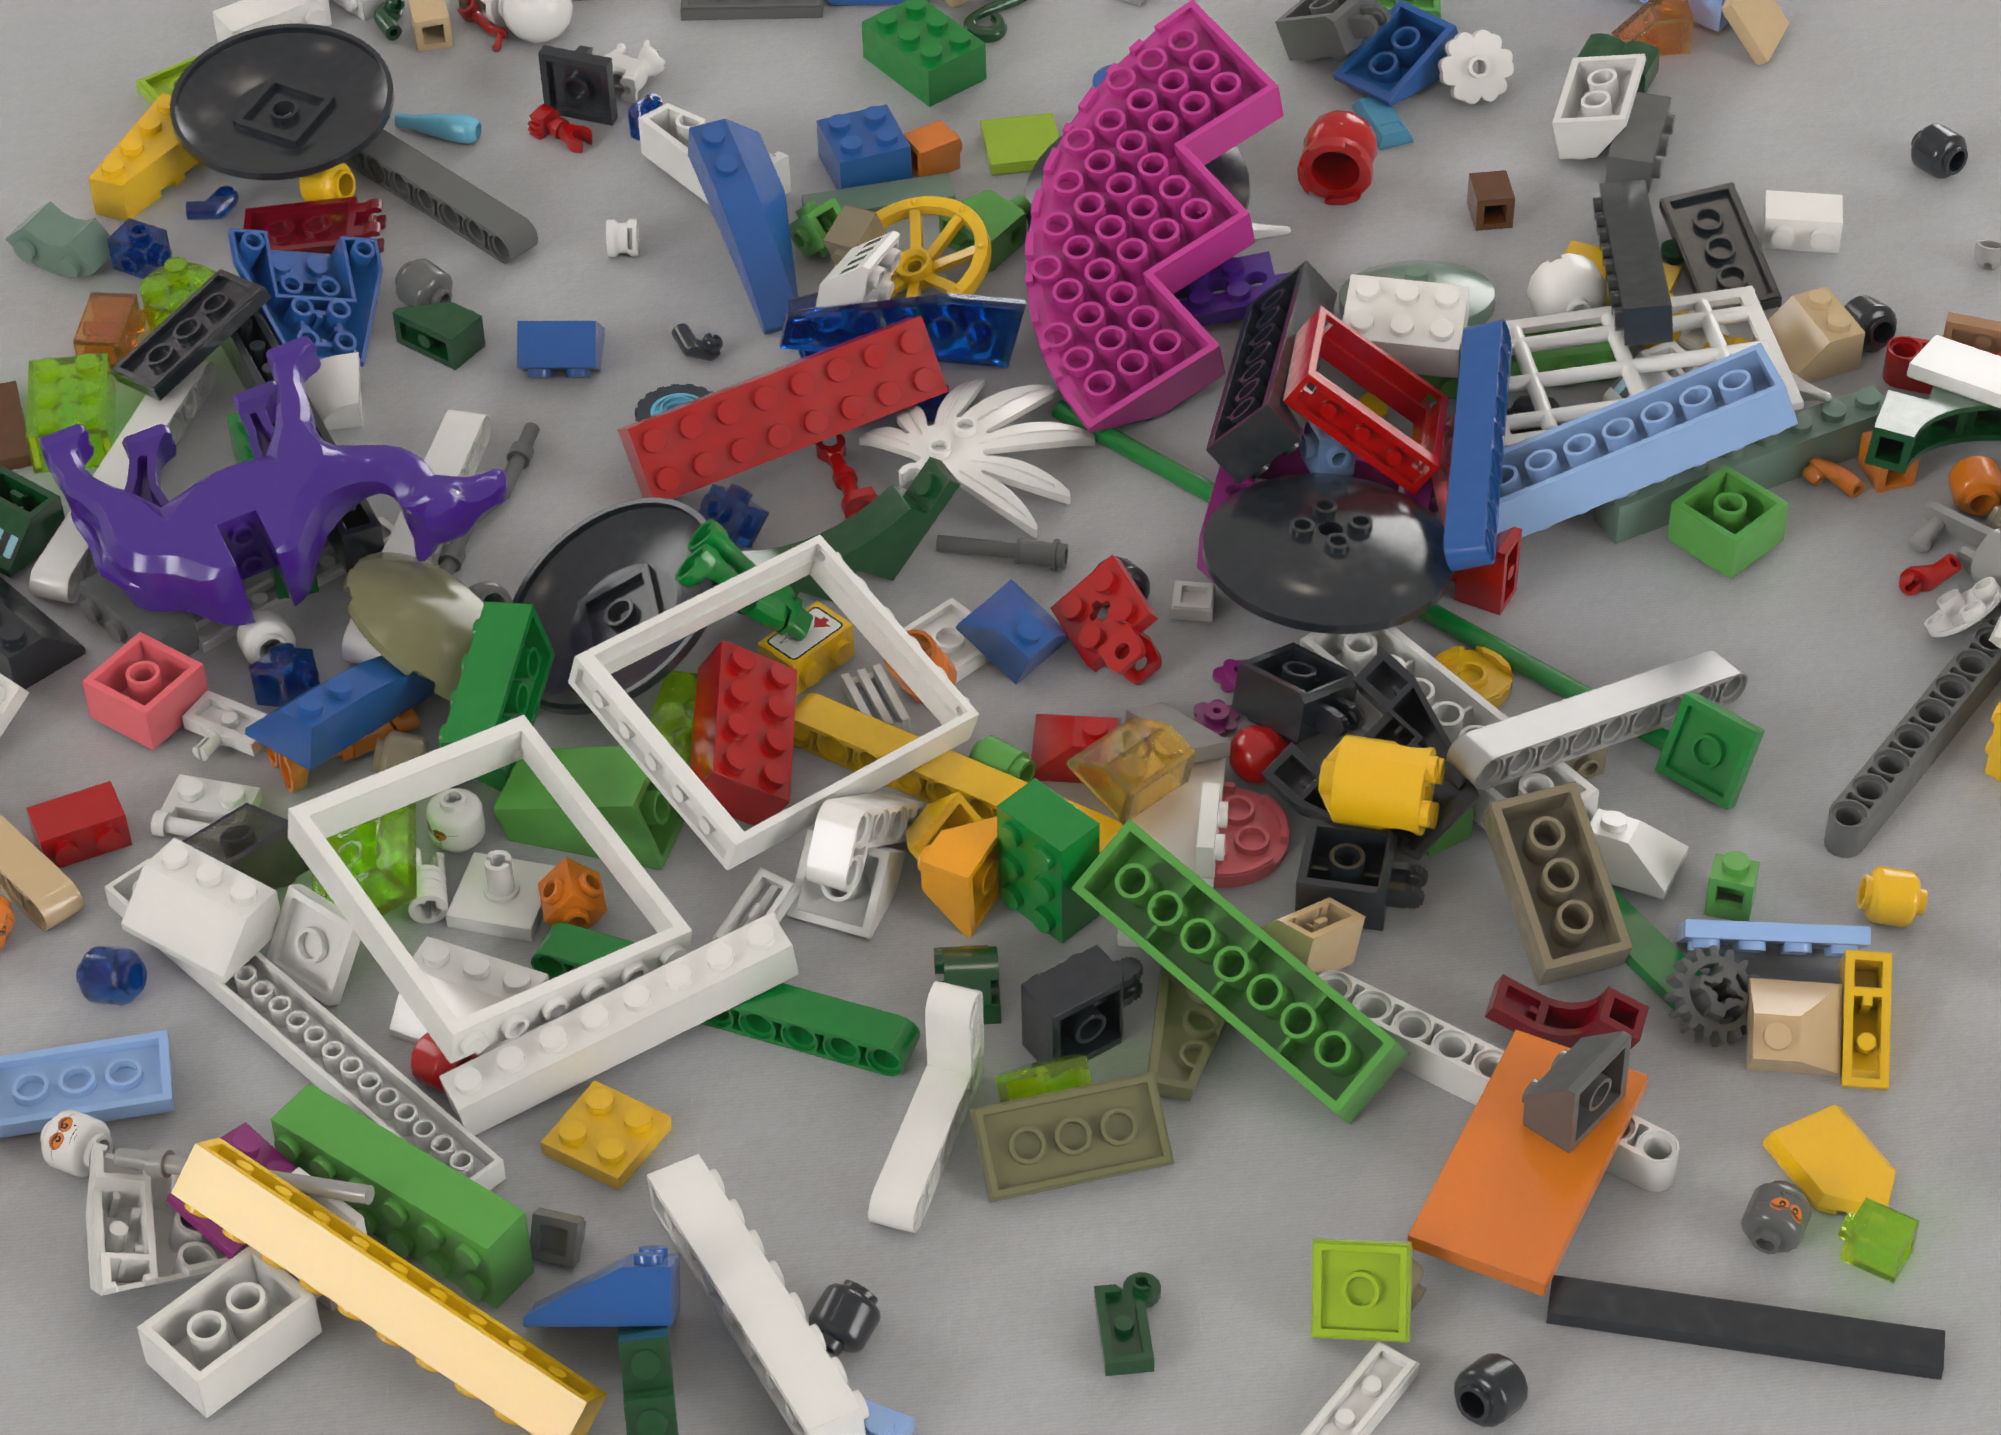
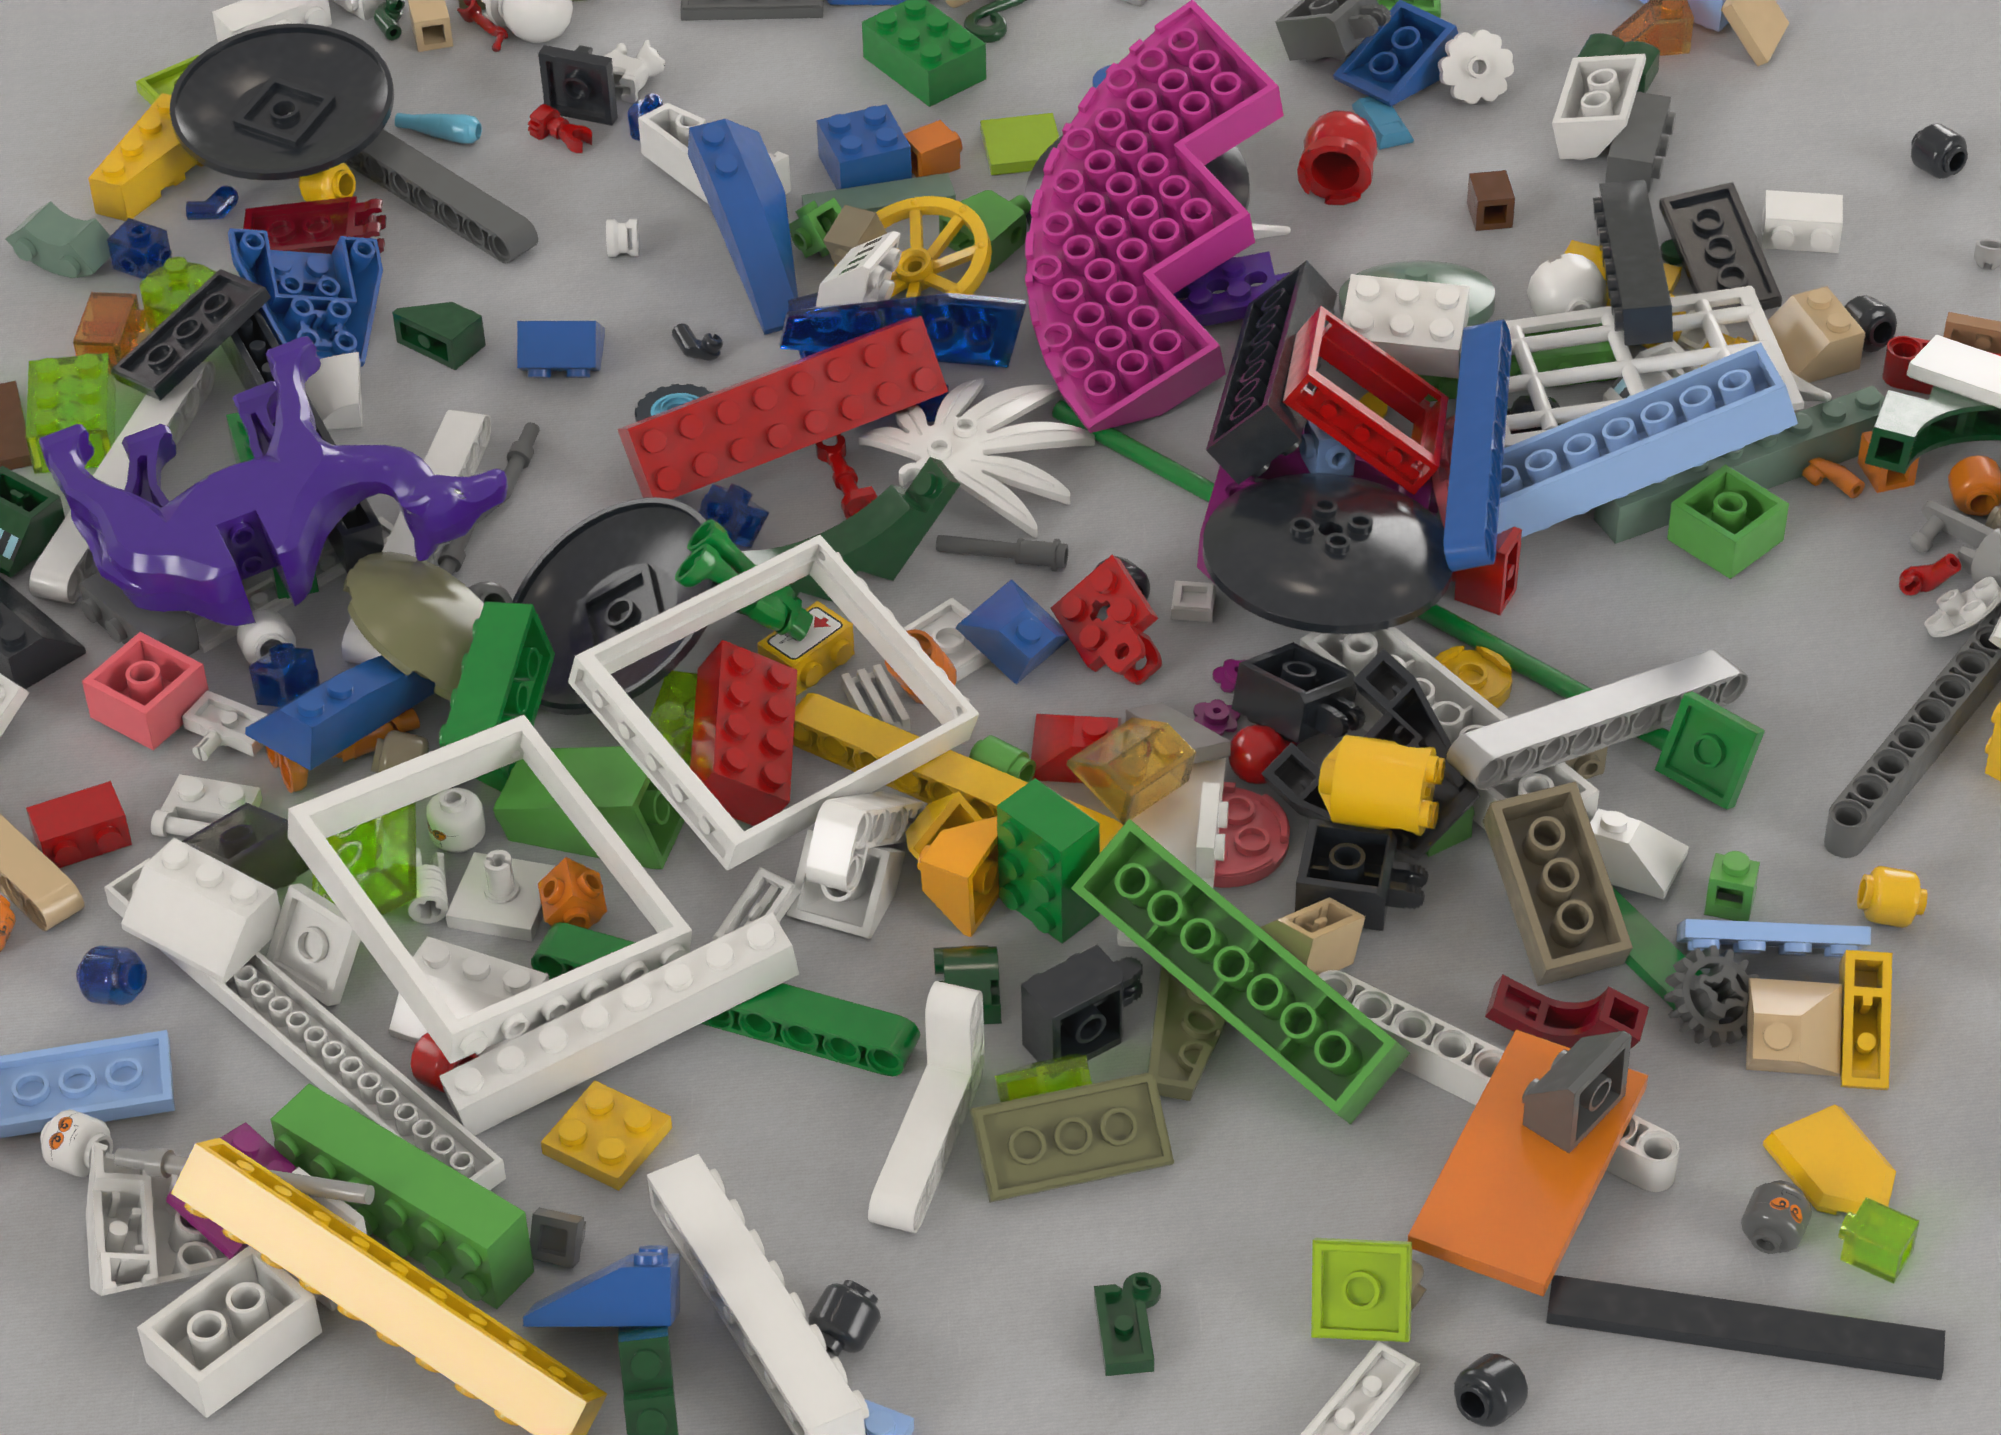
dark grey head [395,258,453,307] -> none

